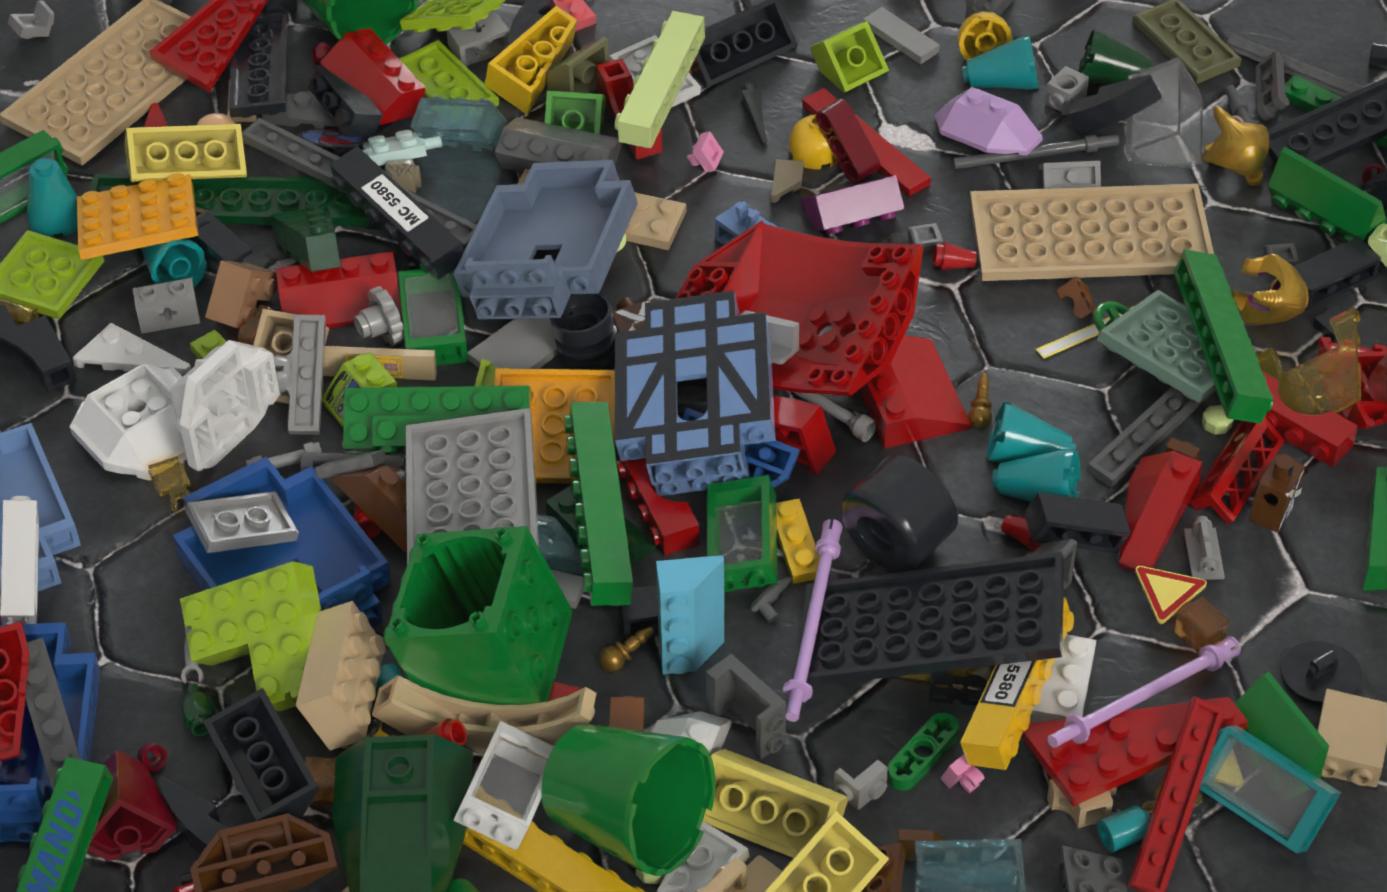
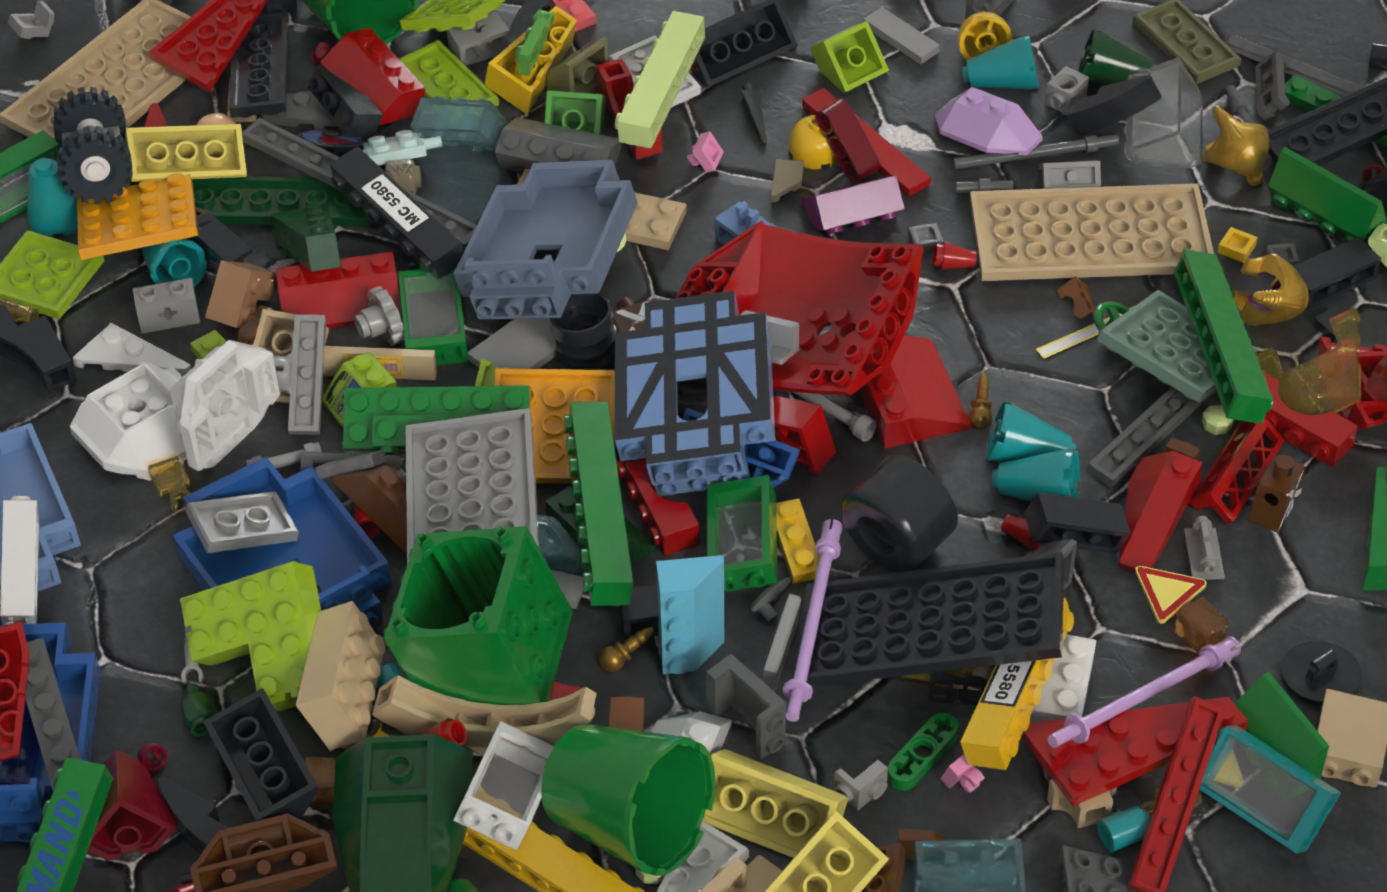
none -> black plate [53,87,133,204]
none -> bright green hinge [515,9,555,76]
none -> light grey tile [764,594,801,692]
none -> dark grey bar [955,178,1013,193]
none -> yellow plate [1217,227,1258,263]

